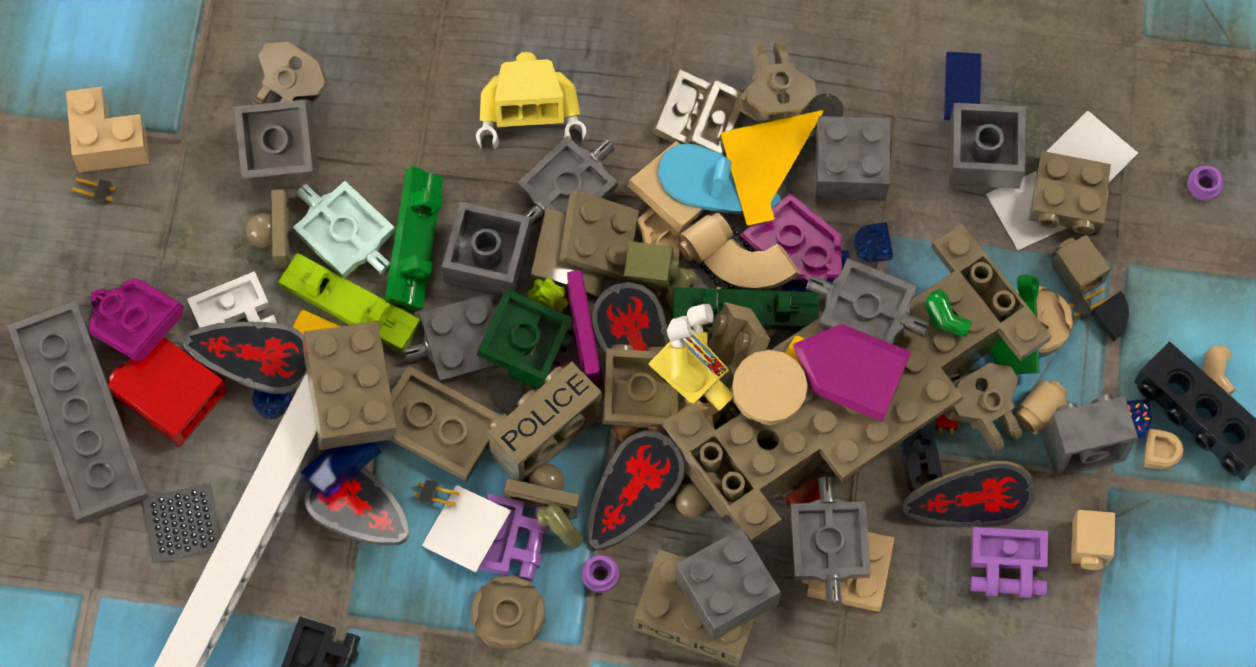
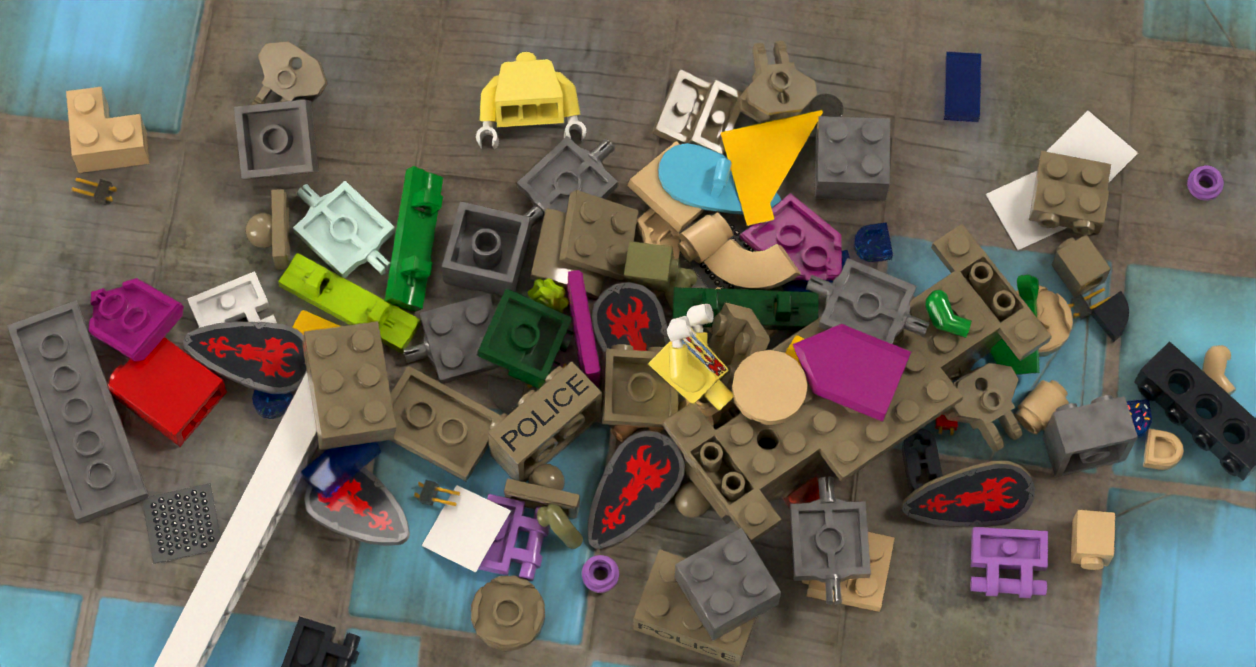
flat silver brick [948,103,1026,189] -> none

